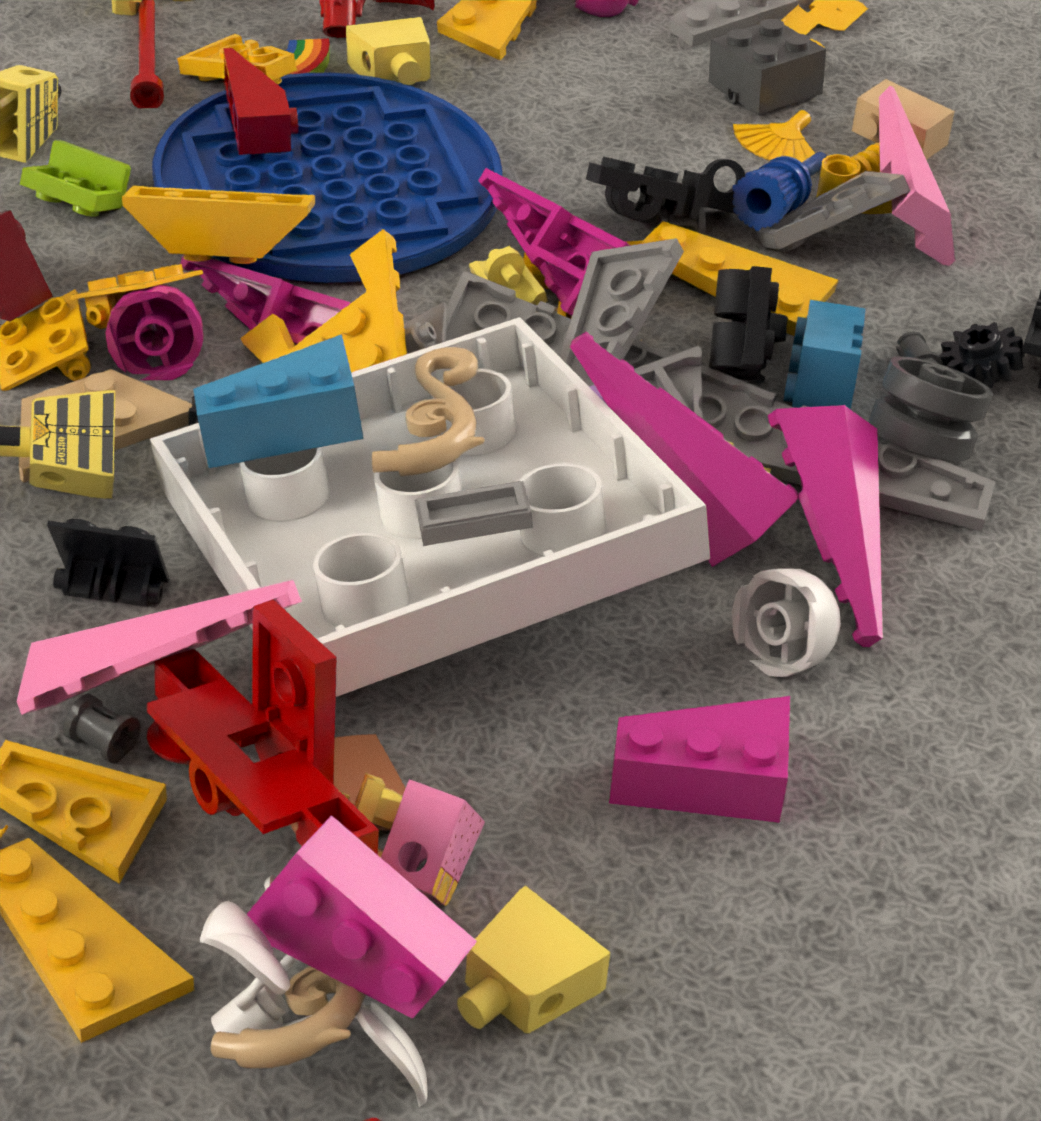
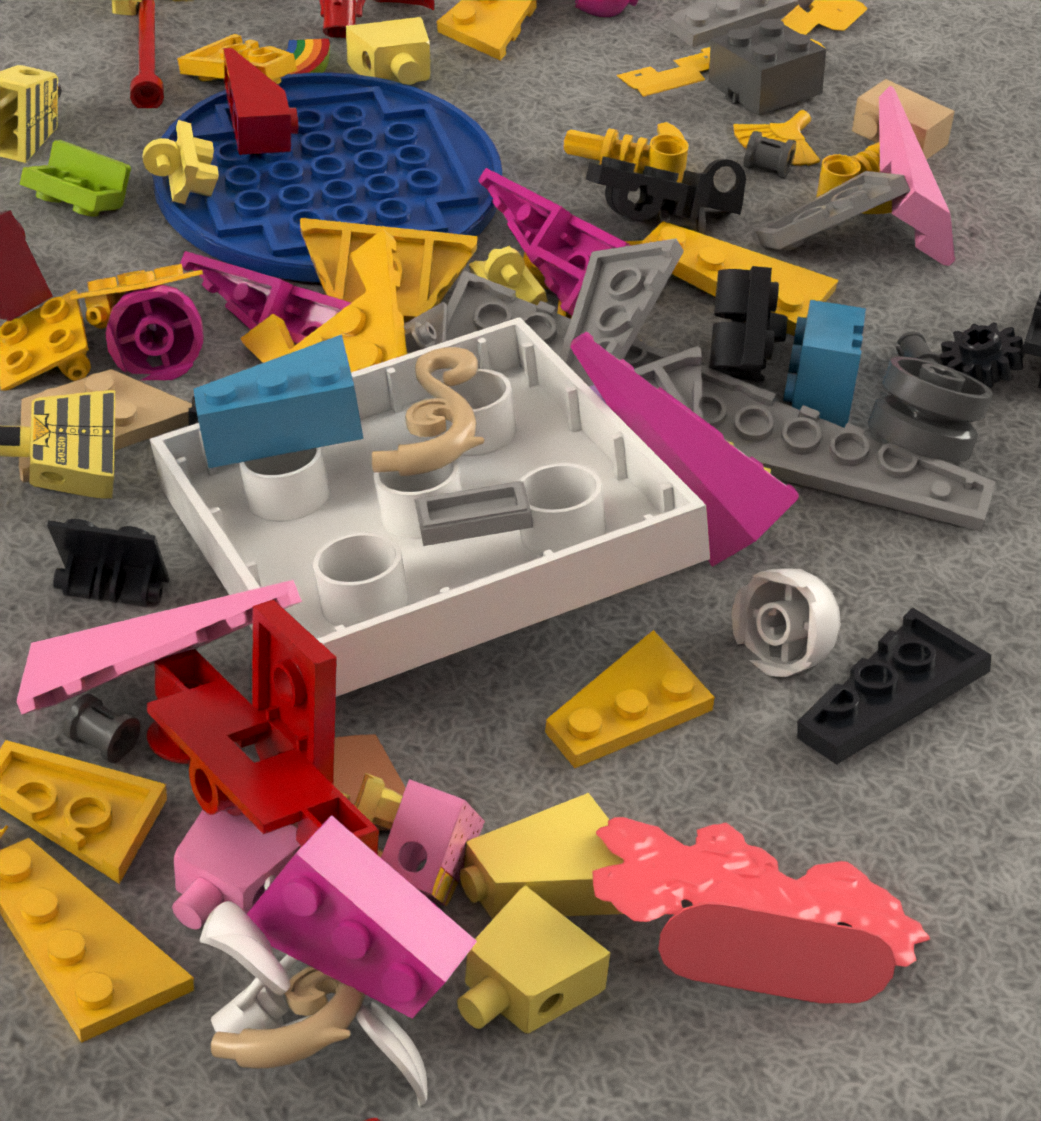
yellow wedge [122,186,315,264] -> none
dark pink wedge [609,696,790,823] -> none
blue piece [732,152,827,231] -> none
dark pink wedge [768,405,883,647] -> none
none -> light yellow hips [142,120,219,204]
none -> bright pink torso [172,810,302,930]
none -> yellow wing [300,218,478,322]
none -> light yellow slope [460,793,624,919]
none -> yellow wing [545,630,715,768]
none -> yellow piece [563,122,689,183]
none -> coral plant [592,817,930,1003]
none -> yellow piece [617,47,710,97]
none -> dark grey bush [744,131,796,178]
none -> black wing [797,607,992,765]

